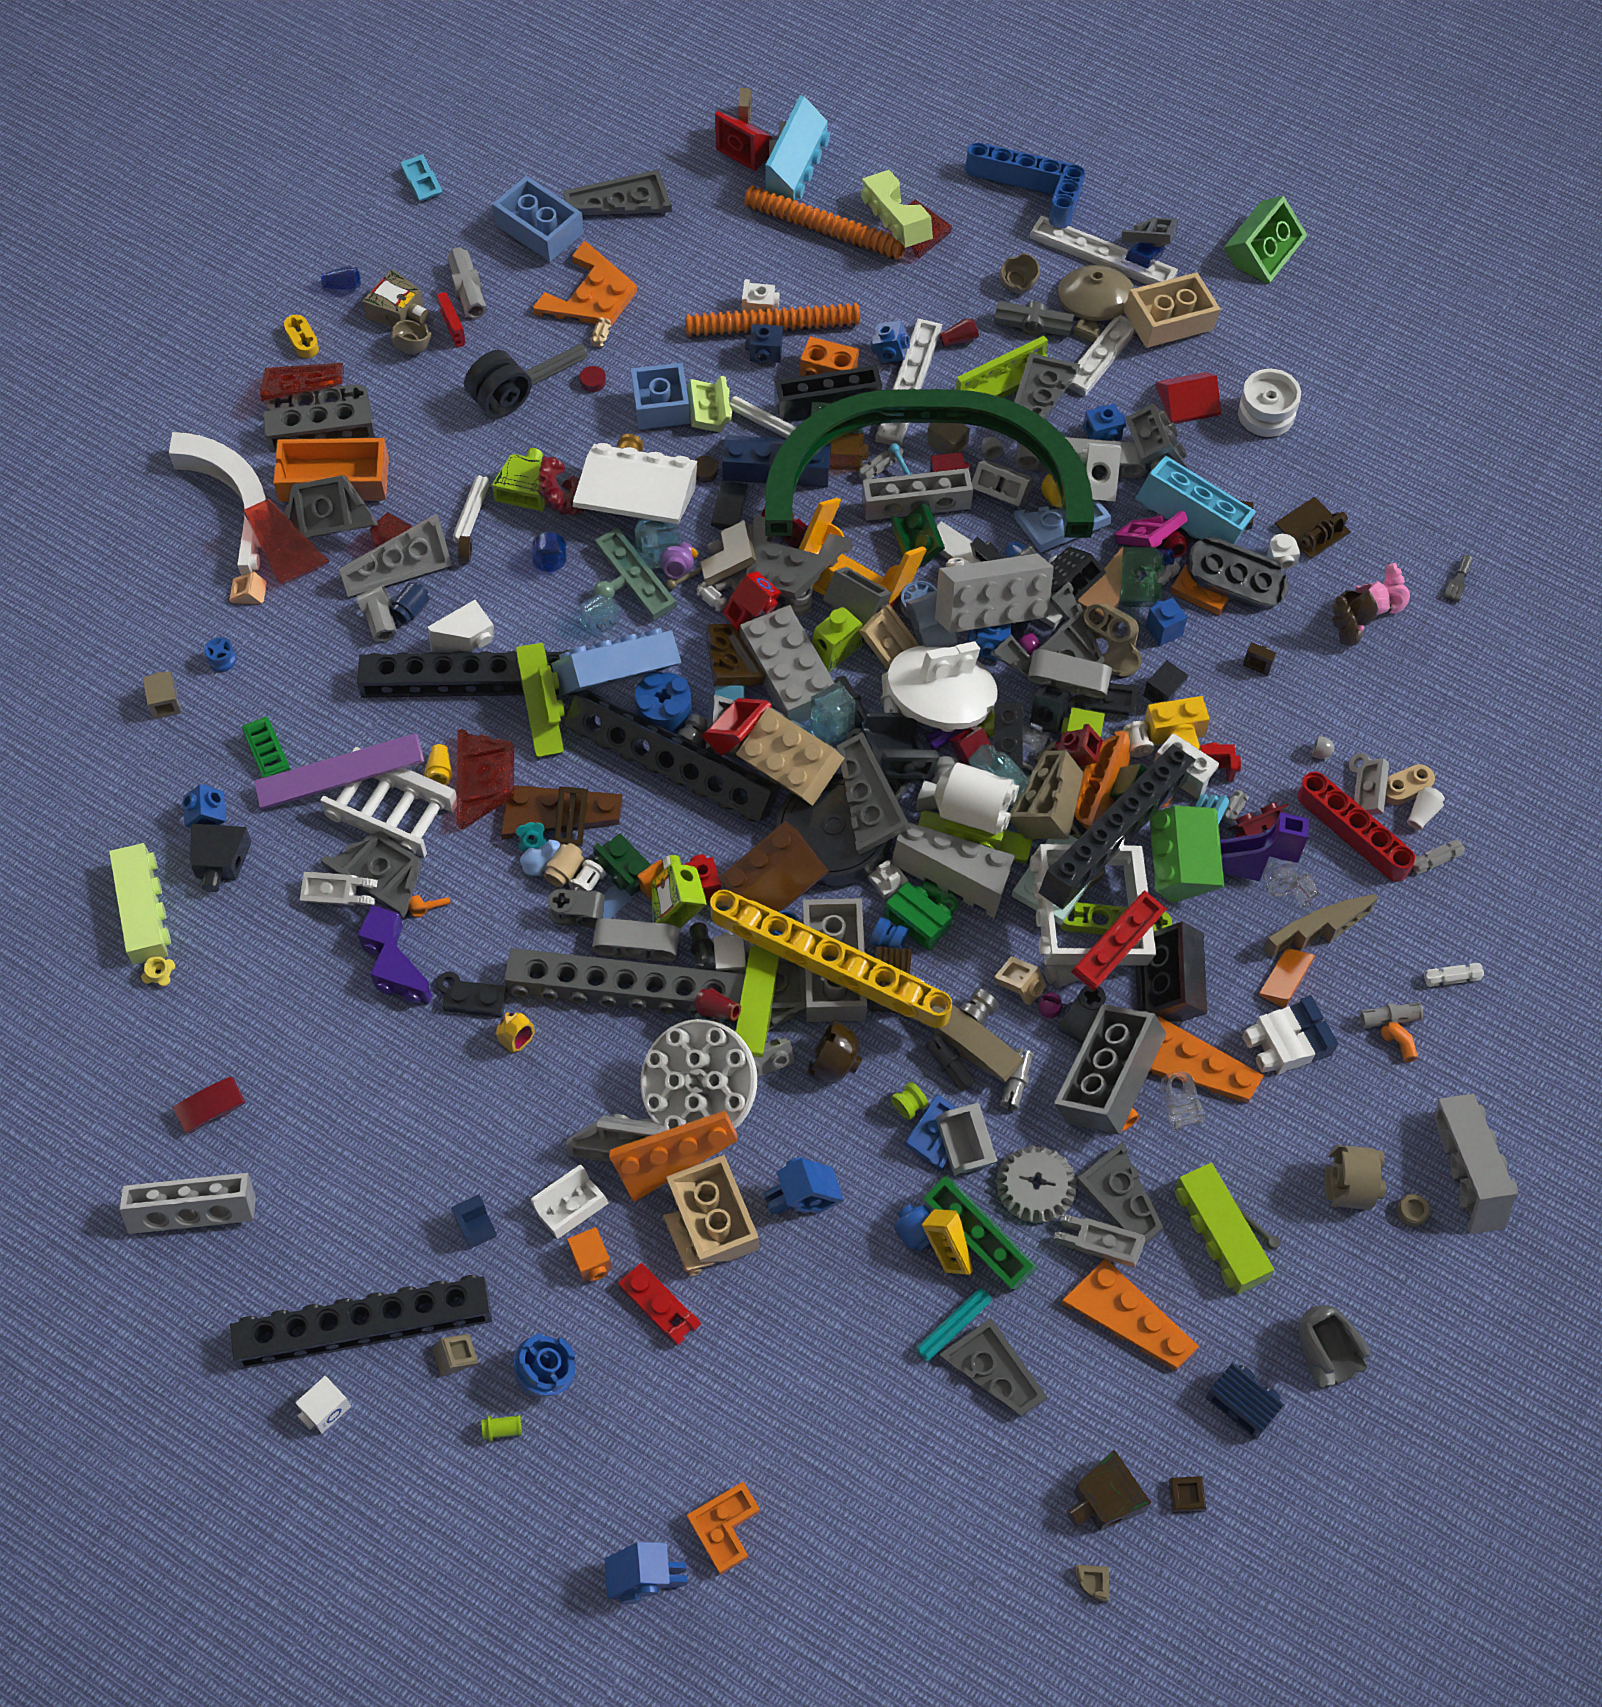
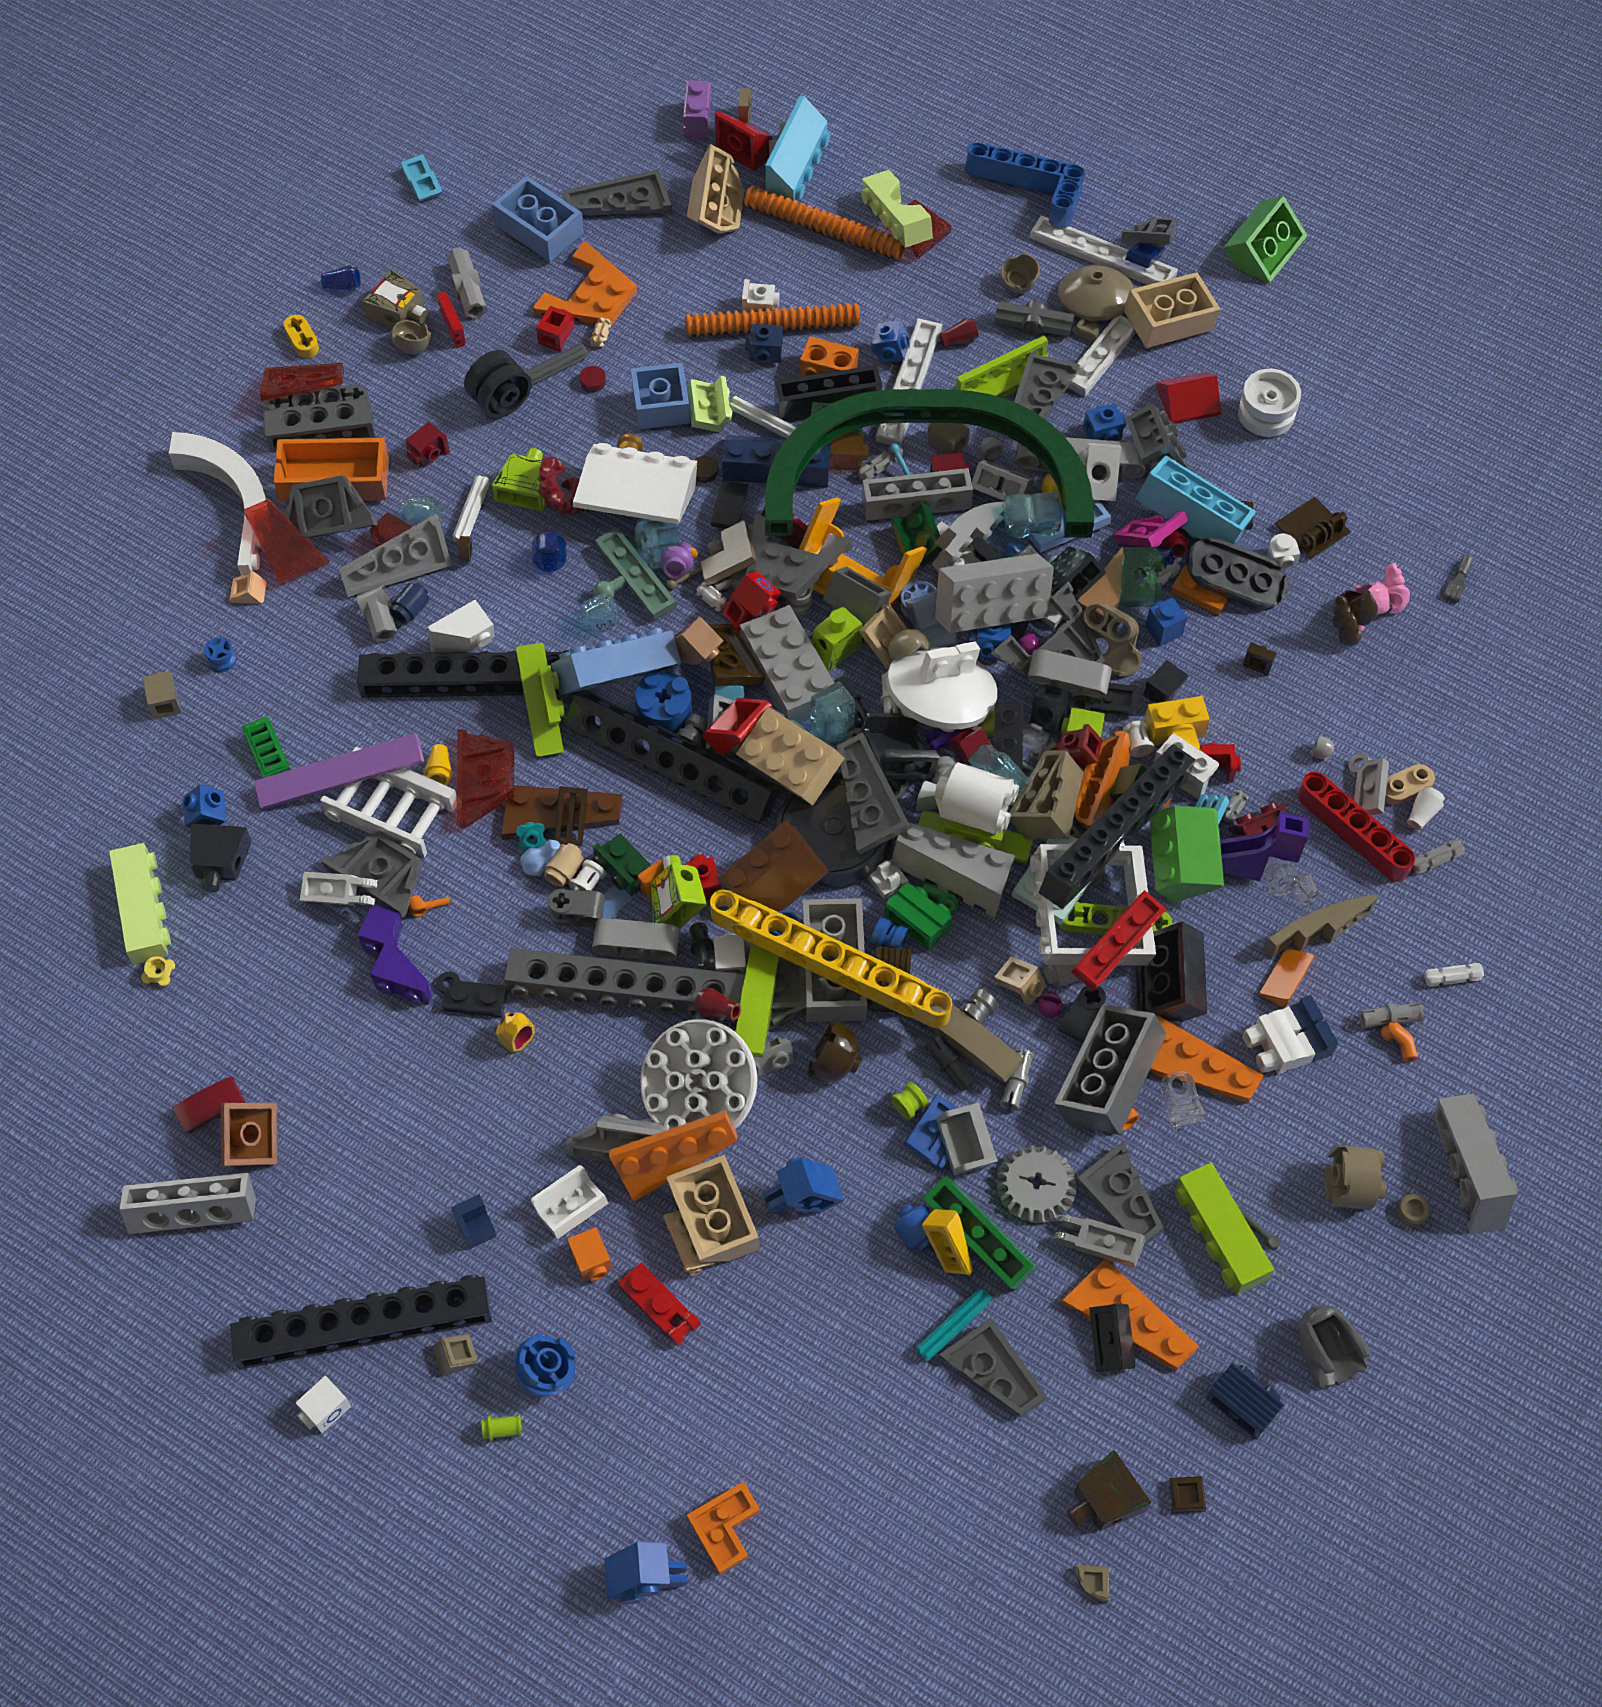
none -> dark orange slope [221,1103,277,1166]
none -> clear light blue head [401,495,443,528]
none -> dark red brick [405,422,450,467]
none -> red brick [536,306,574,352]
none -> medium nougat slope [674,616,723,665]
none -> medium lavender brick [683,80,712,139]
none -> tan wedge [687,144,744,233]
none -> dark tan hair [888,629,932,661]
none -> light grey slope [932,502,1007,571]
none -> clear light blue brick [1002,492,1062,538]
none -> black slope [1089,1304,1136,1372]

